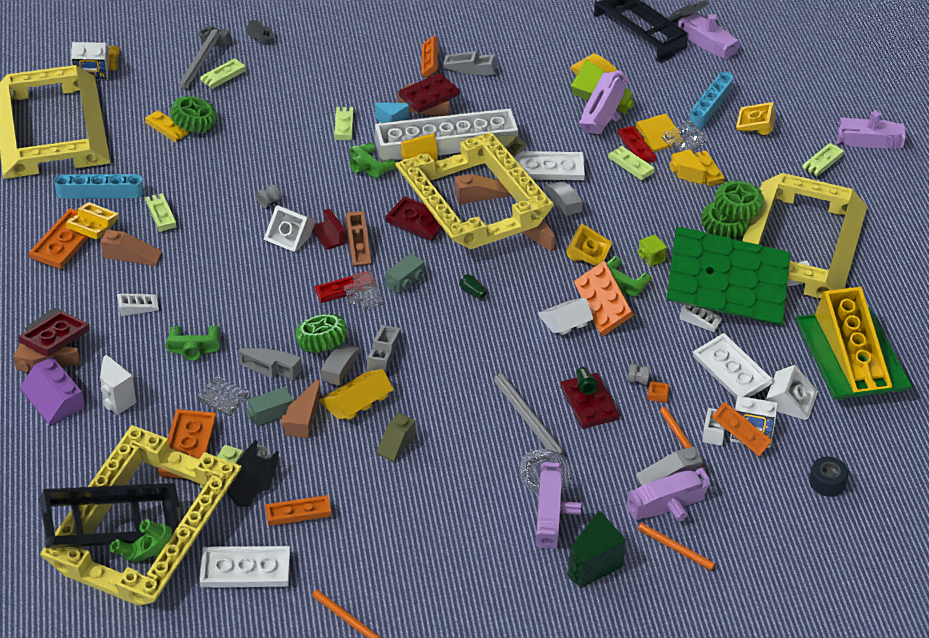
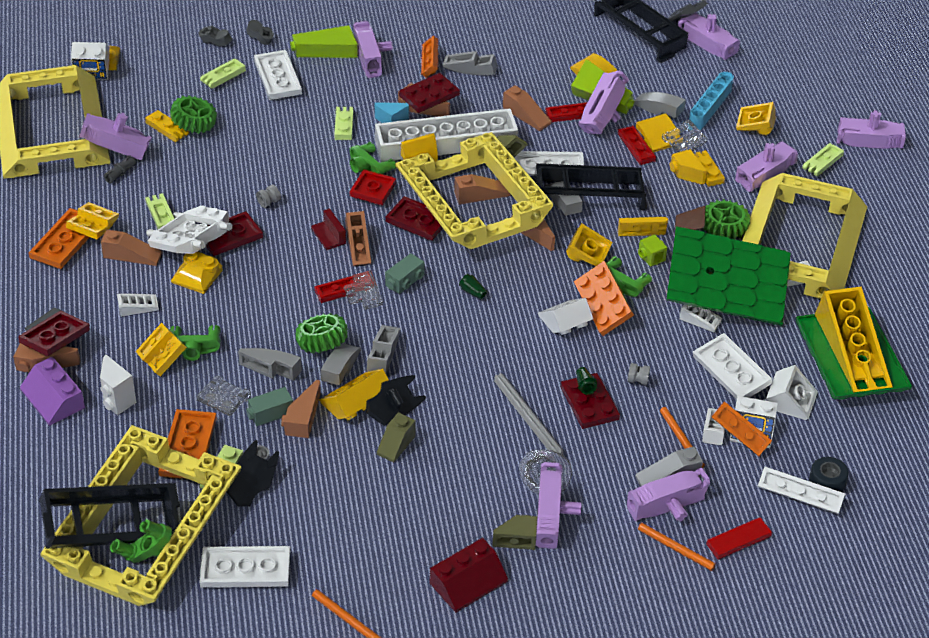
medium azure beam [54,174,144,199] -> none
light grey axle [179,29,221,89] -> none
white slope [264,205,316,252] -> none
orange plate [265,495,331,526] -> none
dark green slope [567,511,626,589] -> none
yellowish green hinge [608,146,654,181] -> none
orange tile [647,381,669,403] -> none
bright green gear [715,180,764,221] -> none
none -> lavender piece [79,113,152,160]
none -> dark grey pin [104,155,136,184]
none -> yellow slope [135,322,187,377]
none -> white piece [146,206,232,254]
none -> yellow slope [171,252,223,294]
none -> dark red plate [206,211,263,256]
none -> white plate [254,50,302,100]
none -> lime slope [290,25,358,58]
none -> red plate [350,170,396,205]
none -> lavender piece [353,21,392,78]
none -> black shield [366,375,426,426]
none -> dark red slope [430,537,508,613]
none -> olive slope [492,515,537,550]
none -> nougat slope [503,85,551,131]
none -> black piece [531,163,647,210]
none -> red tile [546,102,588,122]
none -> yellow hinge [617,217,668,236]
none -> light grey slope [634,92,686,118]
none -> reddish brown sticker [675,206,705,230]
none -> red tile [706,517,772,560]
none -> lavender piece [735,142,798,192]
none -> white plate [758,467,845,515]

